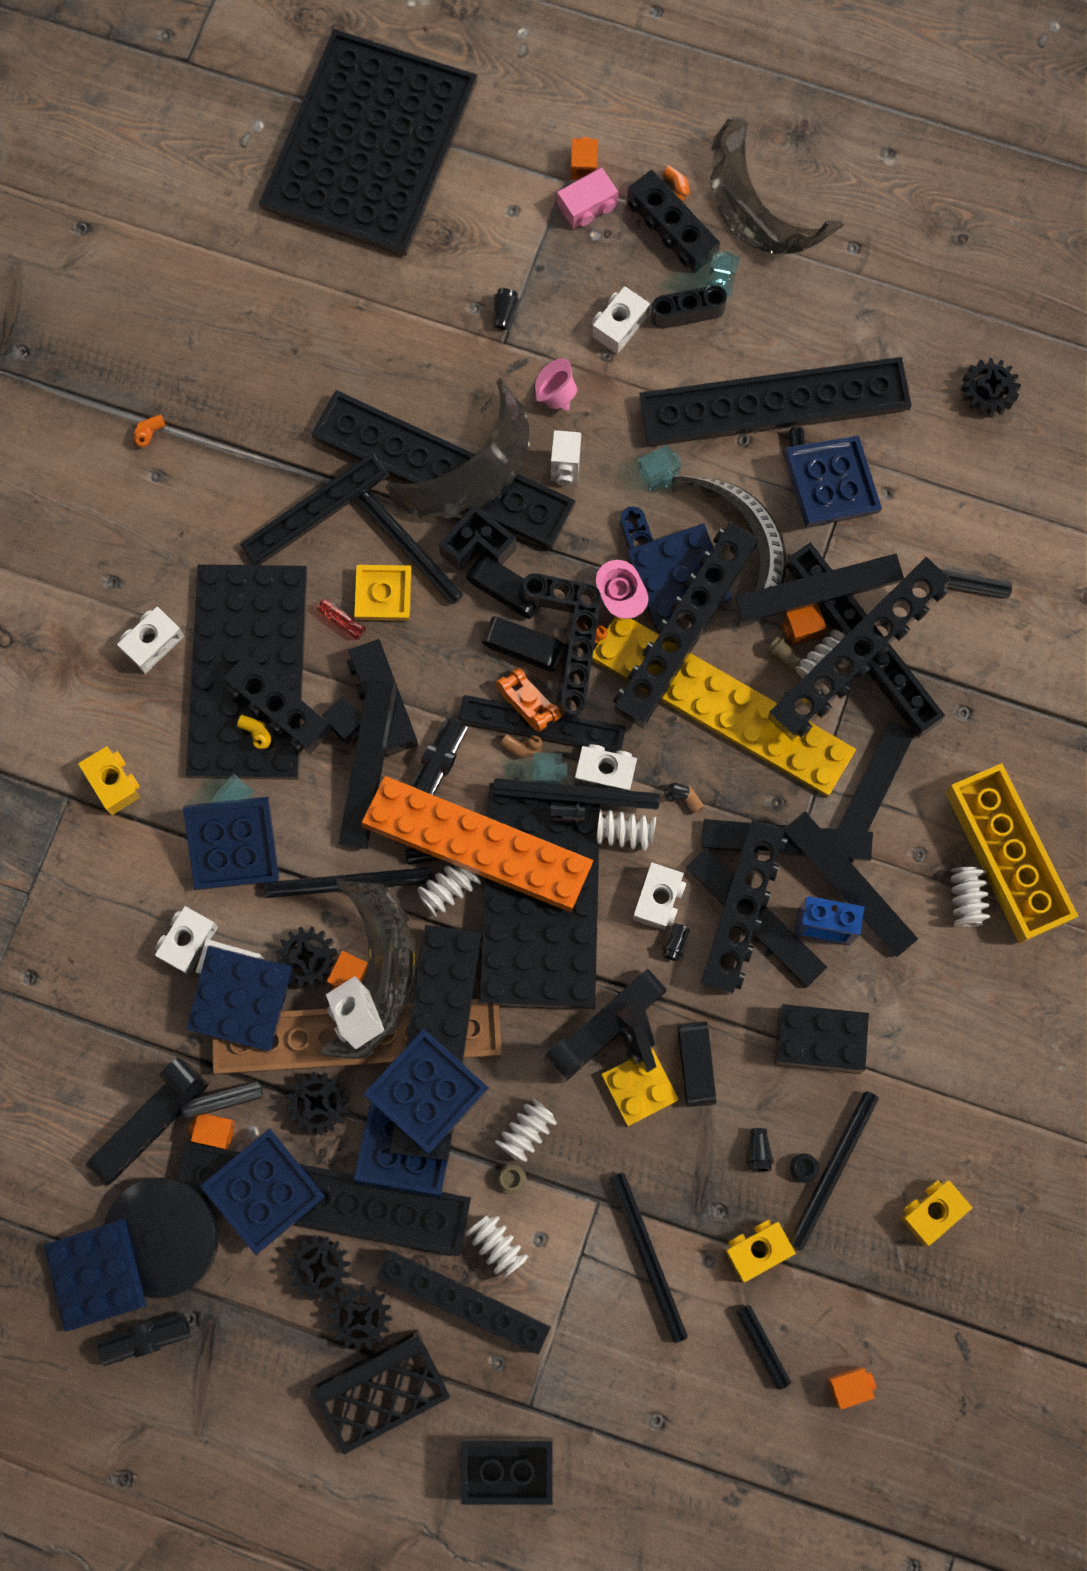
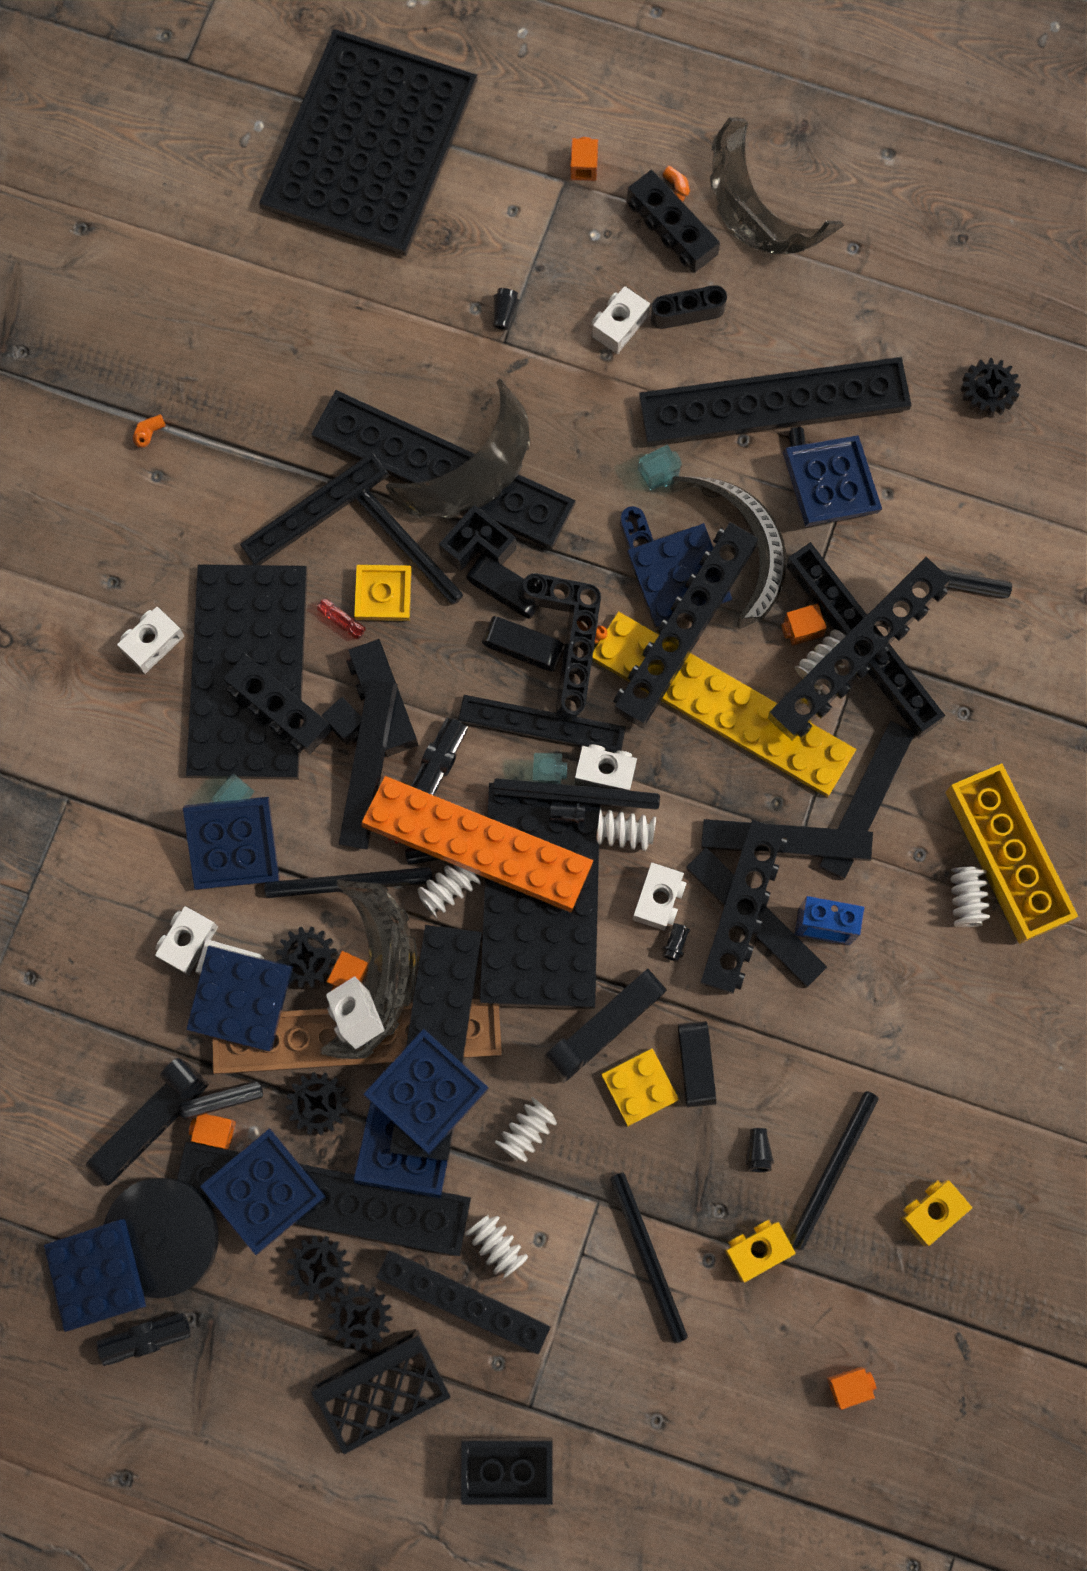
yellow brick [78,746,140,815] -> none
yellow arm [237,715,271,749] -> none
orange plate [495,668,562,732] -> none
dark tan plate [497,1164,526,1194] -> none
medium nougat arm [500,734,542,758] -> none
bright pink piece [535,358,578,411] -> none
white brick [551,430,581,486] -> none
bright pink brick [557,168,618,229] -> none
bright pink piece [596,560,648,619] -> none
black bracket [616,1000,657,1073] -> none
arm [664,782,705,814] -> none
clear light blue slope [706,251,740,297] -> none
black tile [735,553,904,624] -> none
black axle [736,1305,791,1390] -> none
dark tan pin [767,636,803,670] -> none
black brick [774,1004,869,1074] -> none
black tile [784,811,918,957] -> none
black plate [789,1153,819,1183] -> none

